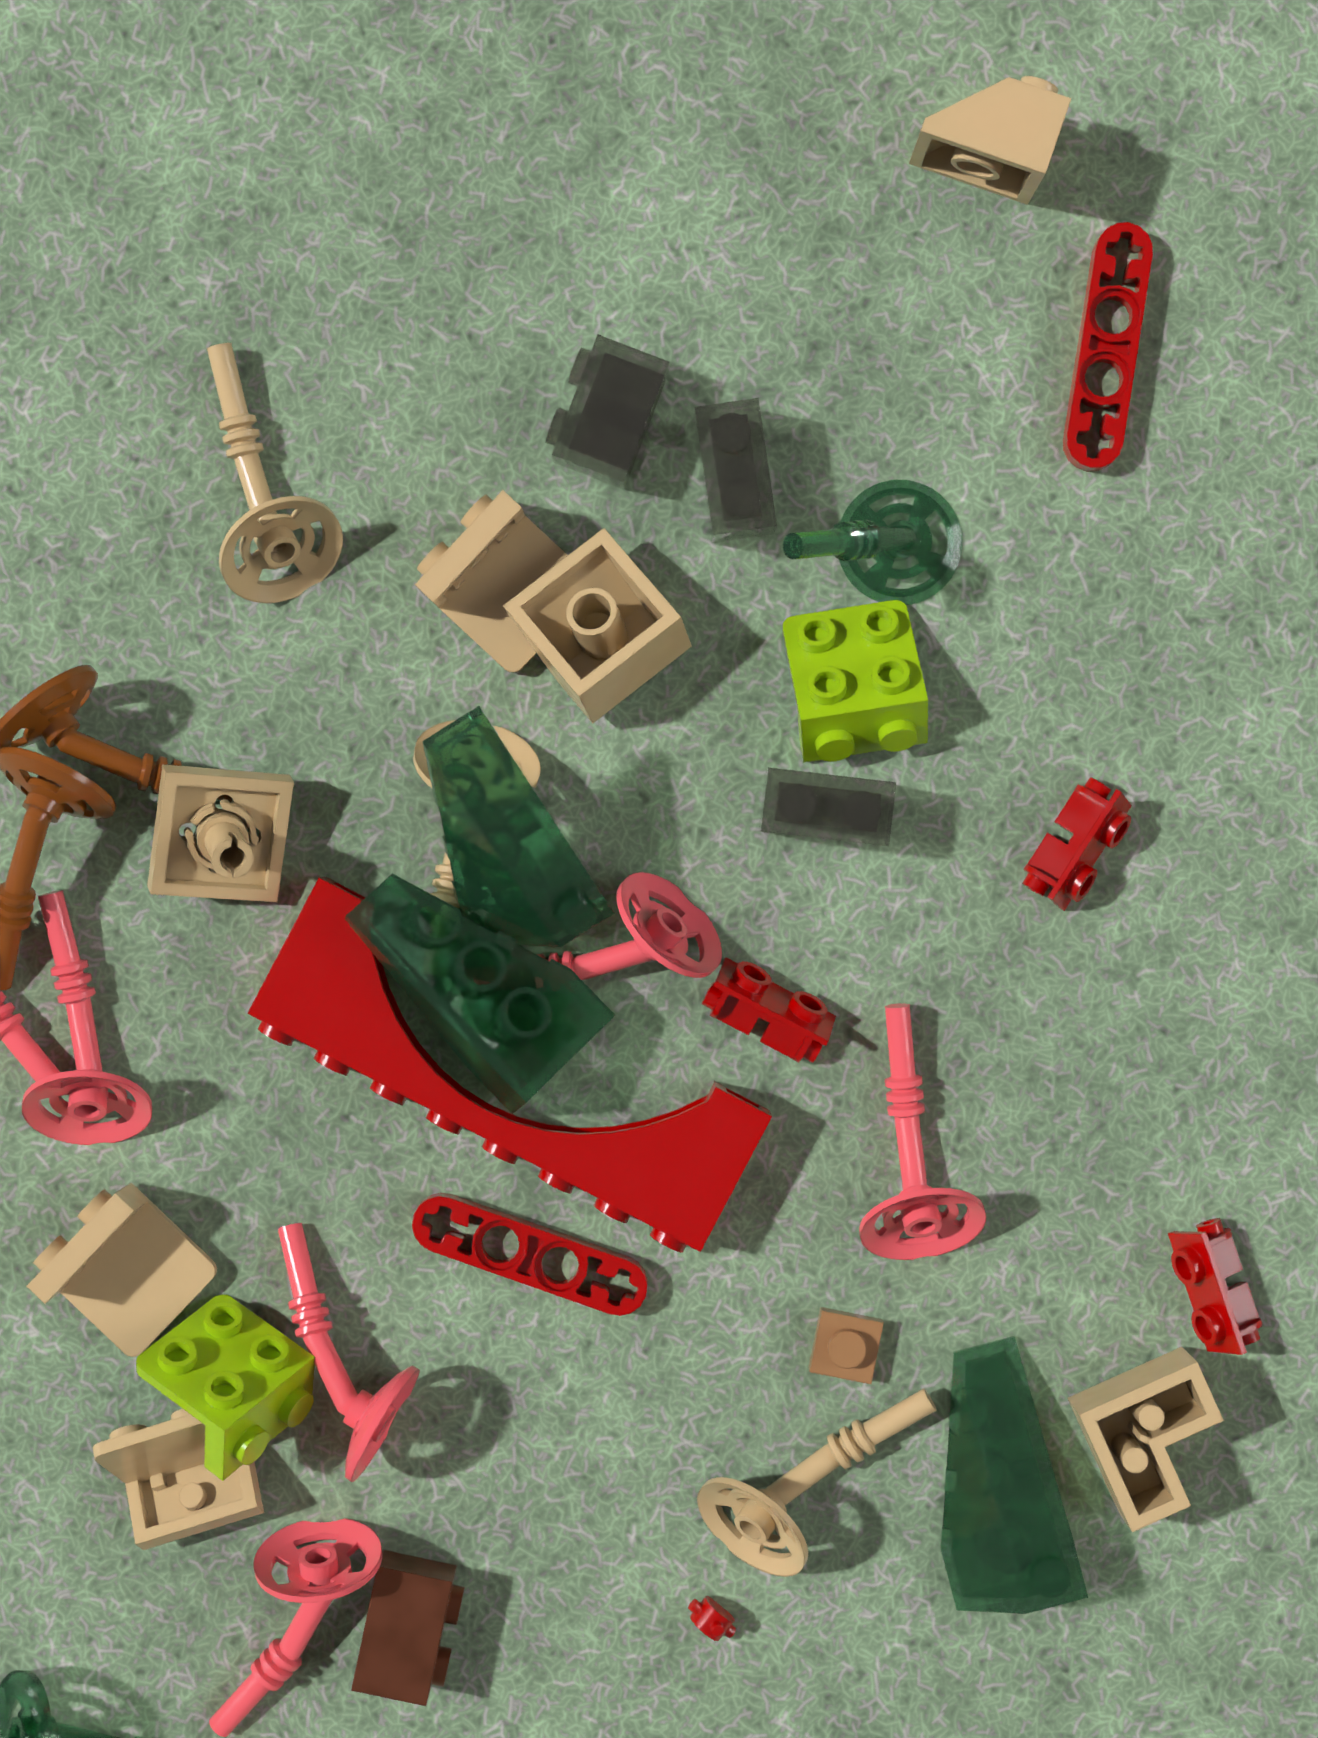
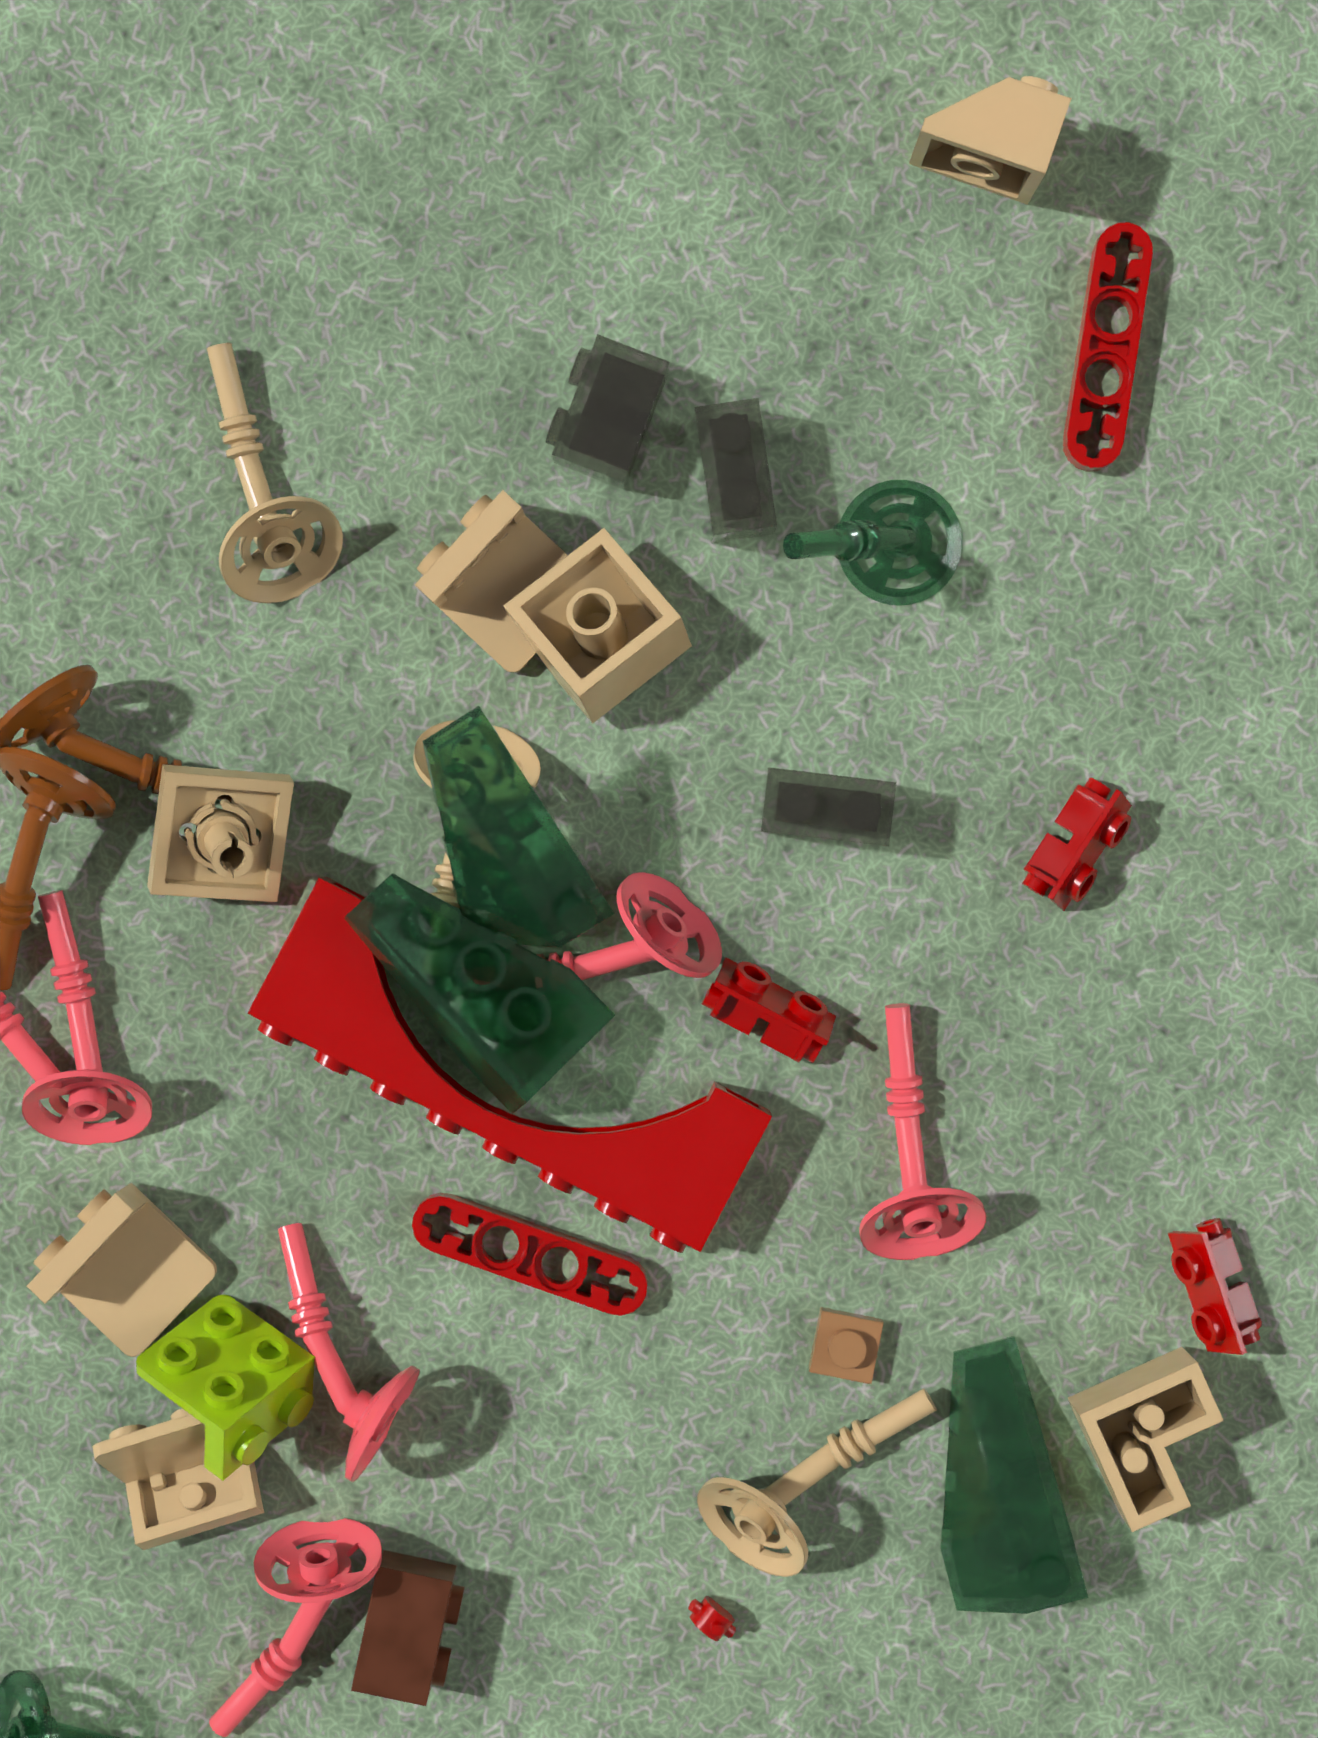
lime bracket [782,600,928,763] -> none

